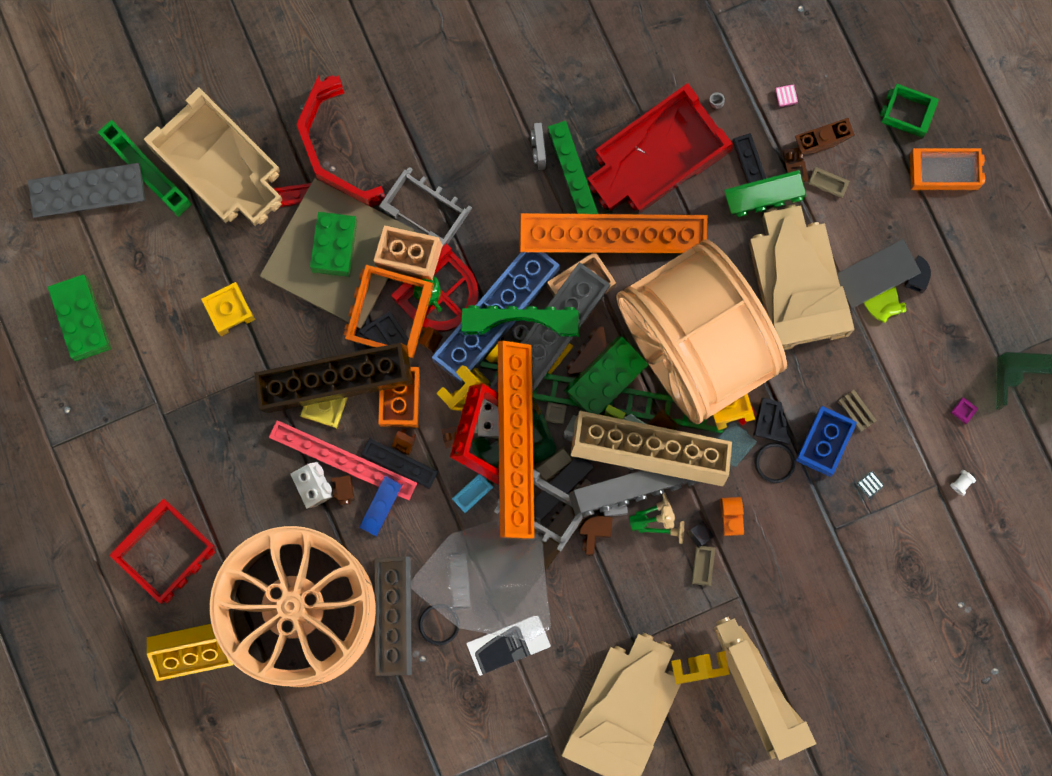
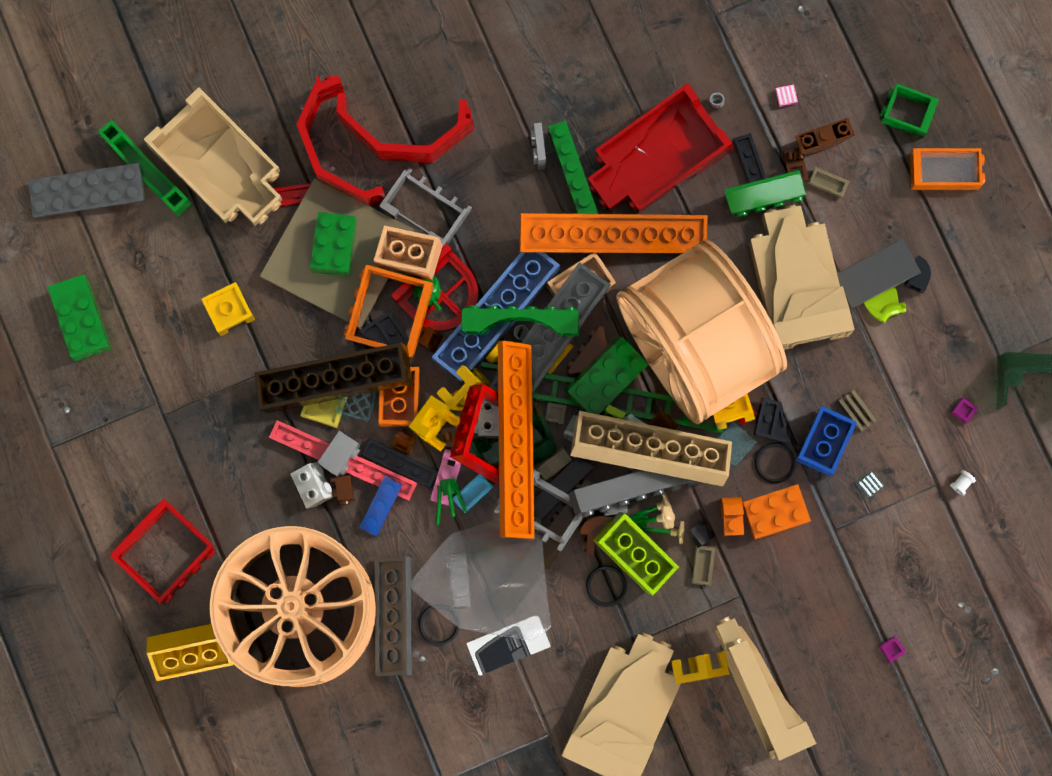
none -> light grey brick [318,431,360,477]
none -> clear light blue window [335,392,377,422]
none -> red panel [336,93,474,163]
none -> yellow panel [409,395,460,452]
none -> bright pink plate [430,449,461,506]
none -> green plant [436,478,467,526]
none -> black tyre [586,565,627,607]
none -> lime brick [593,512,679,596]
none -> orange brick [742,484,811,541]
none -> magenta tile [878,636,907,663]

